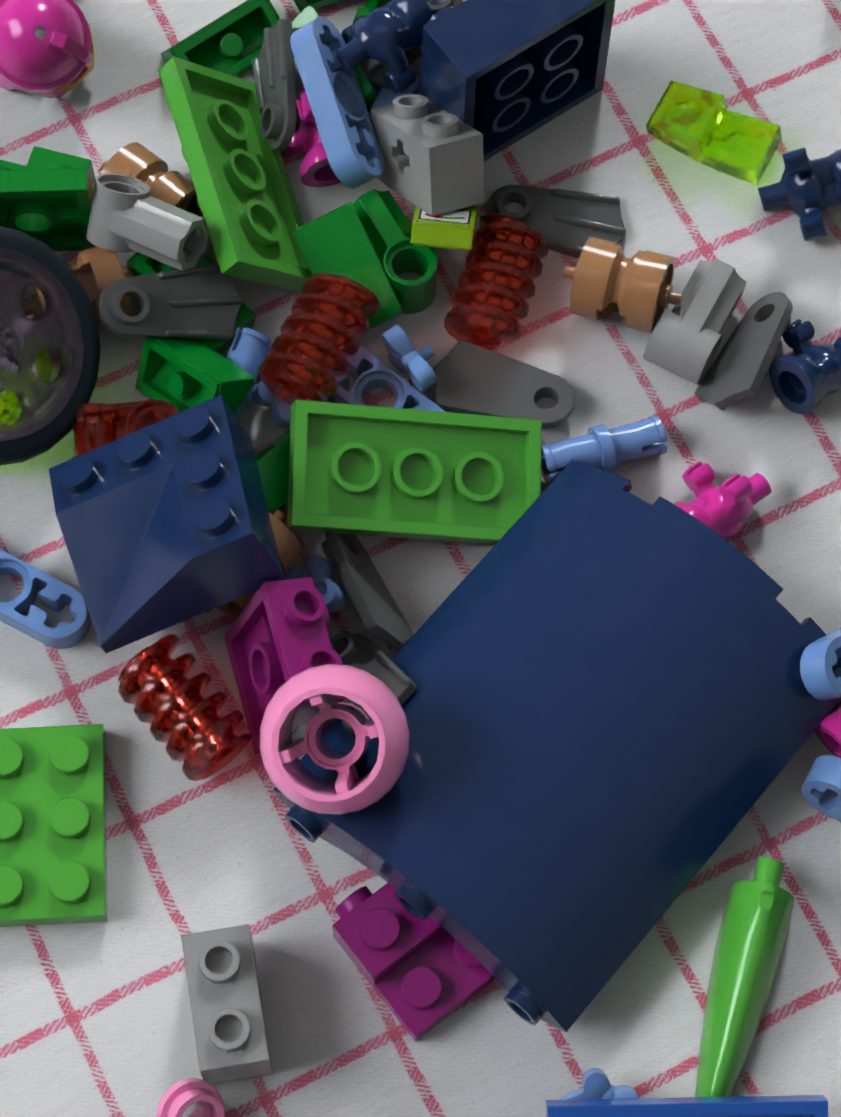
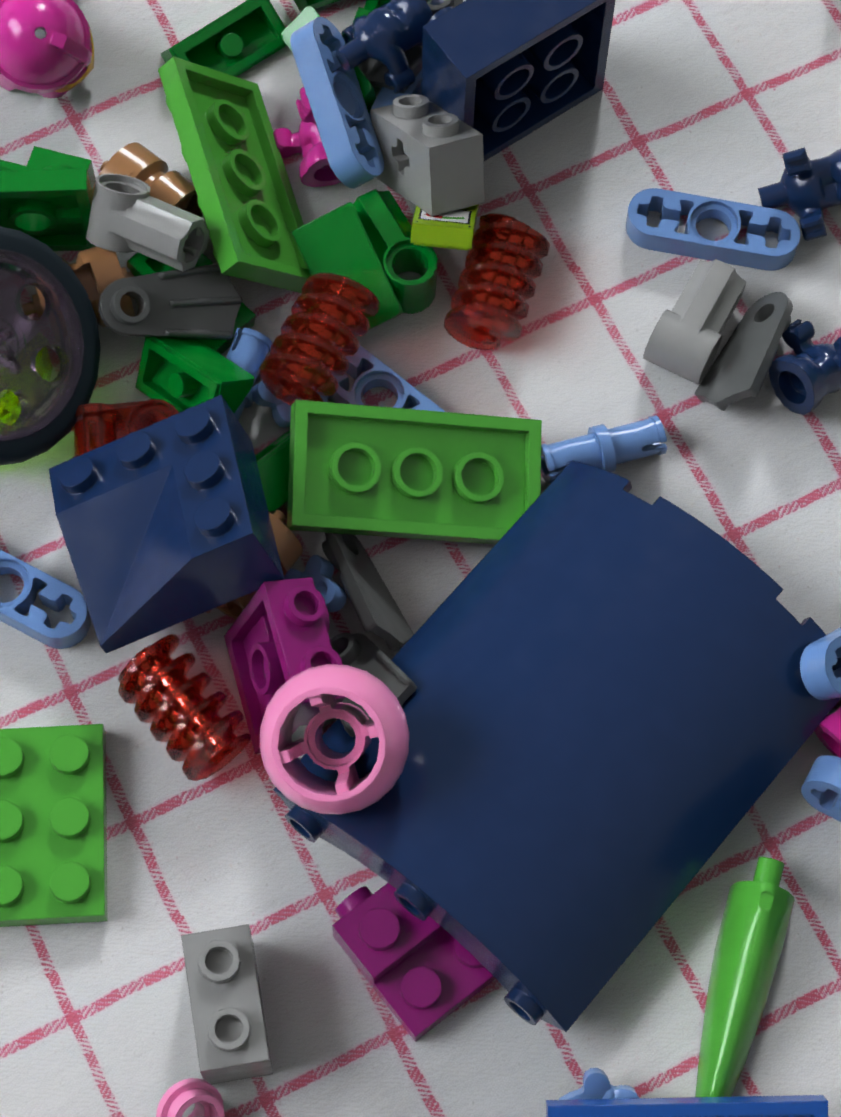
dark grey piece [252,19,297,151] -> none
medium blue piece [381,324,438,394] -> none
dark grey piece [433,340,574,427] -> none
dark grey piece [487,185,626,259] -> none
medium nougat wheel [562,237,683,334] -> none
clear neon green slope [646,80,782,185] -> none
dark pink piece [673,461,771,538] -> none
none -> medium blue beam [626,188,801,271]

